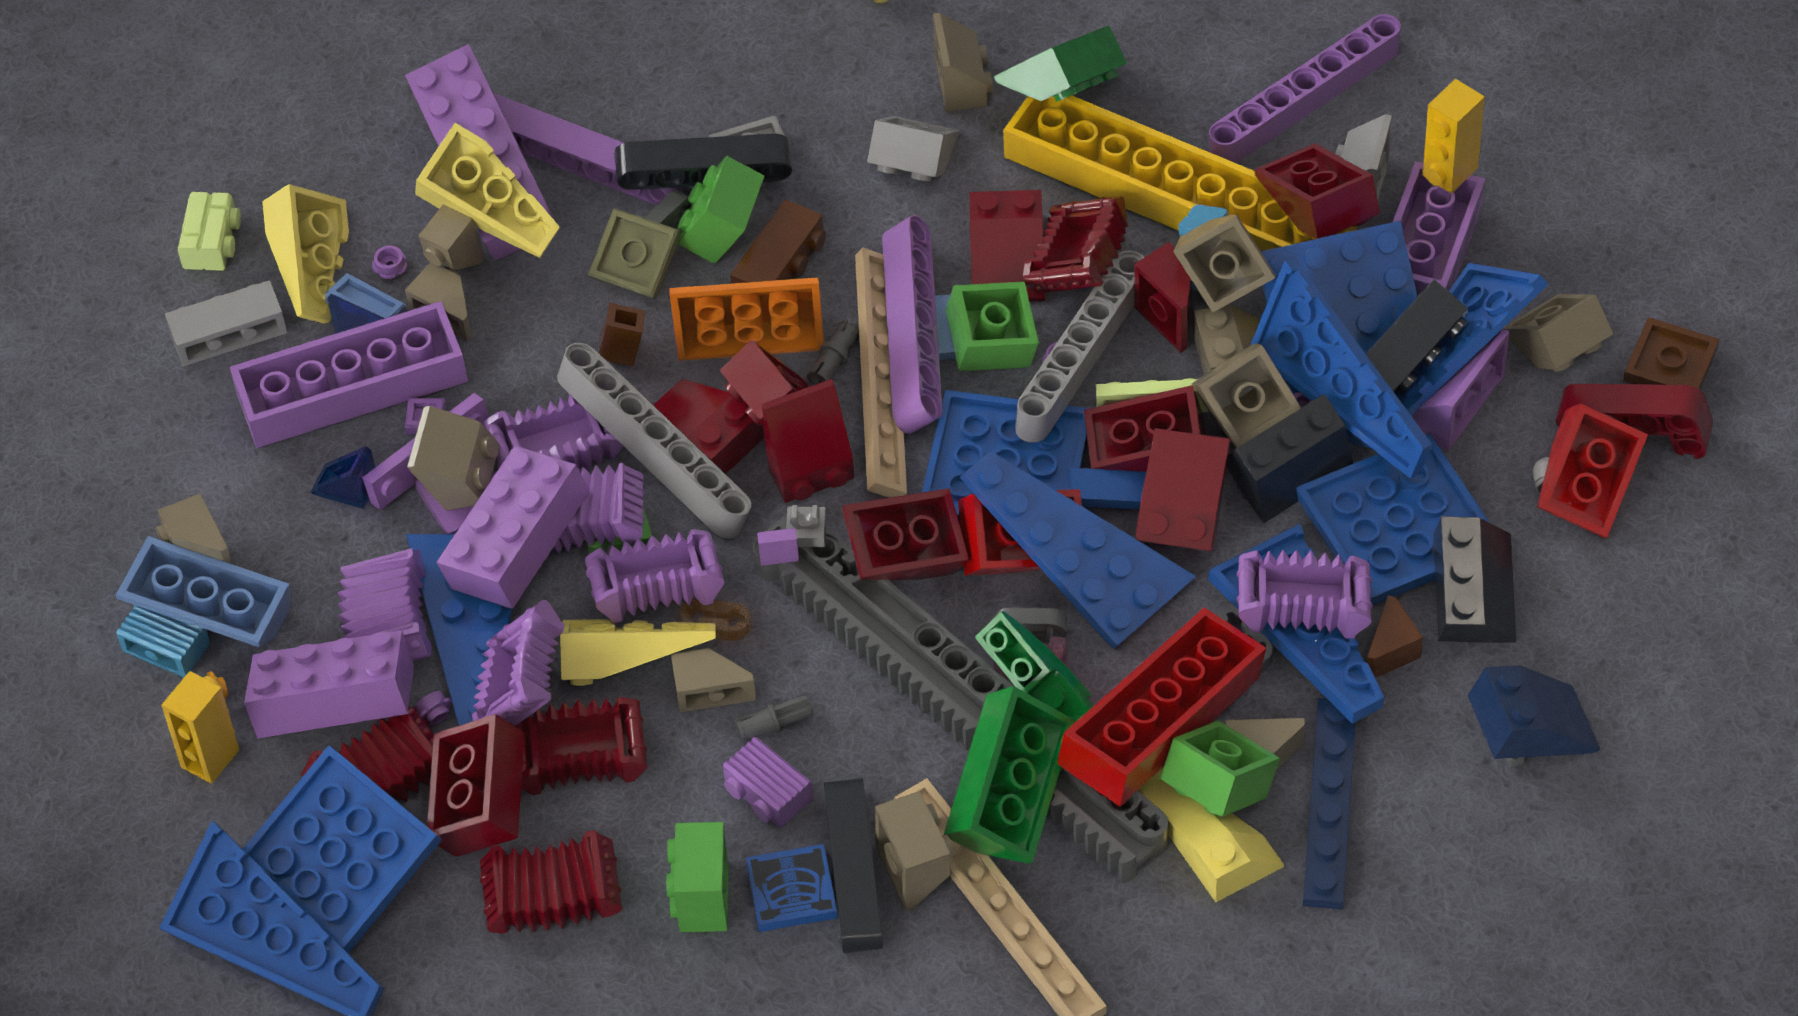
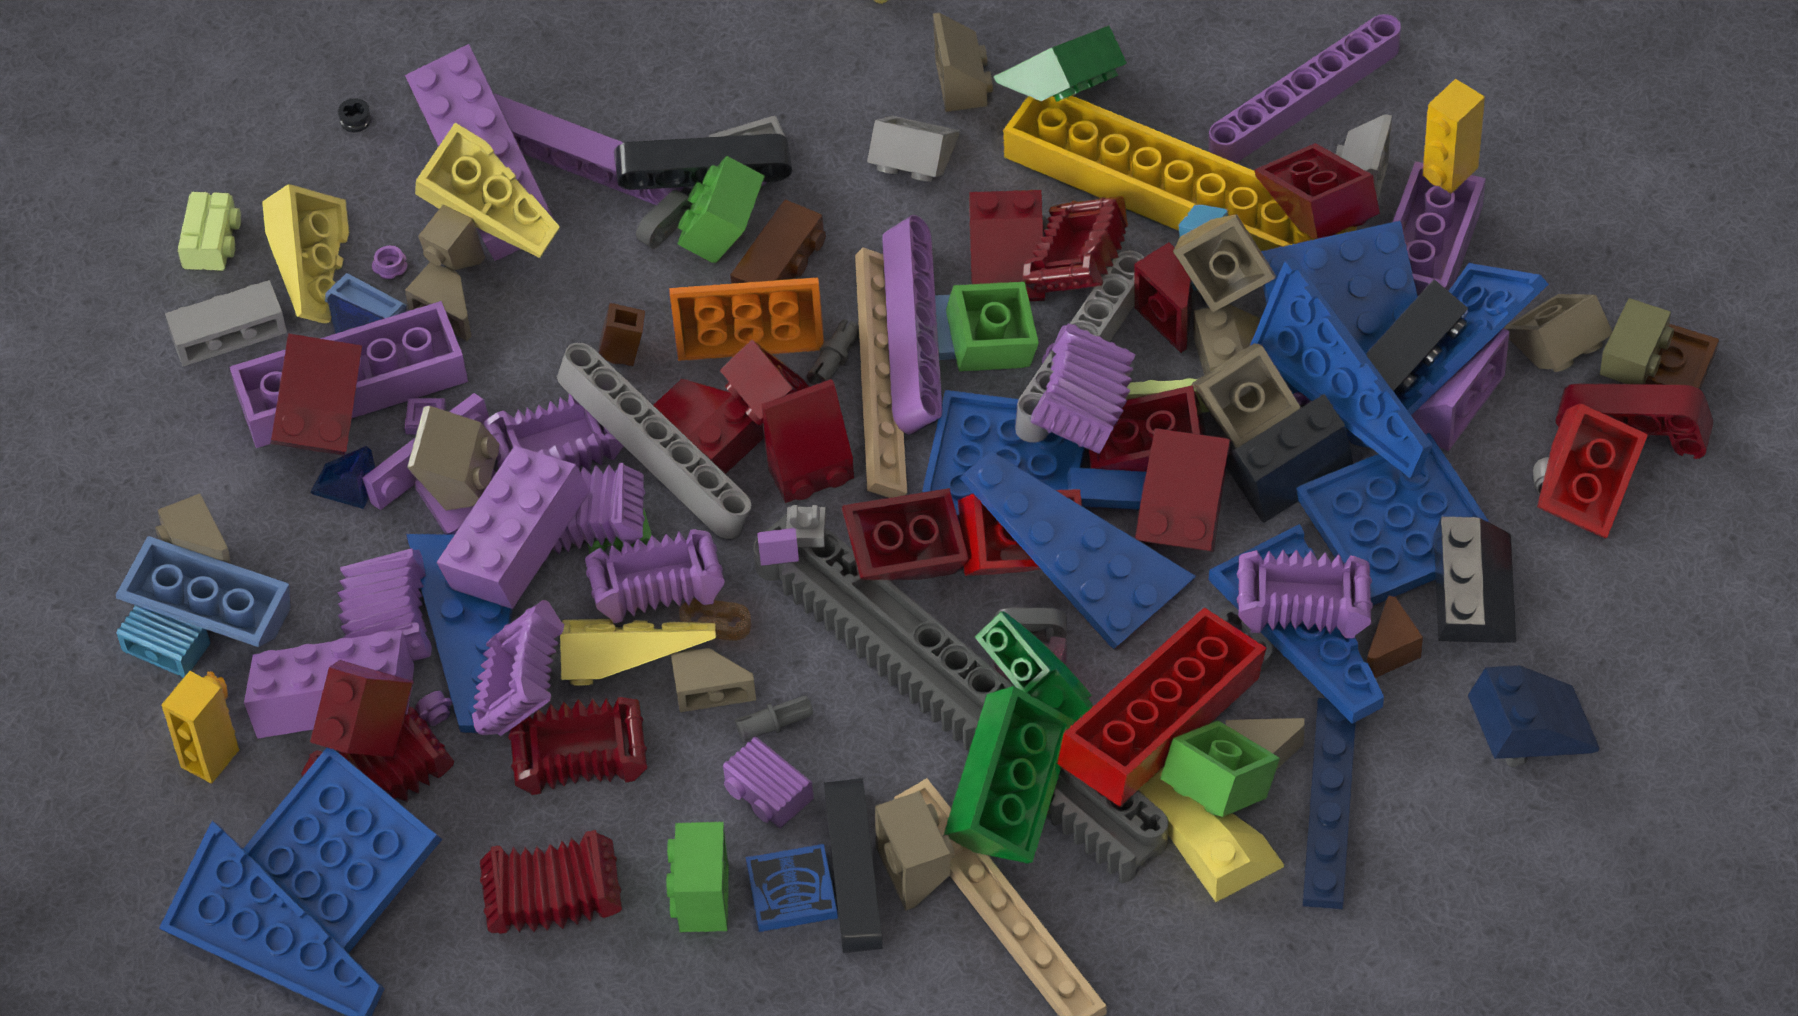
dark red brick [427,714,525,857] -> none
olive tile [588,208,682,299] -> none
none -> dark red slope [270,333,362,456]
none -> dark red slope [310,660,414,757]
none -> black bush [338,98,371,132]
none -> medium lavender piece [1031,323,1136,454]
none -> olive brick [1600,298,1674,384]

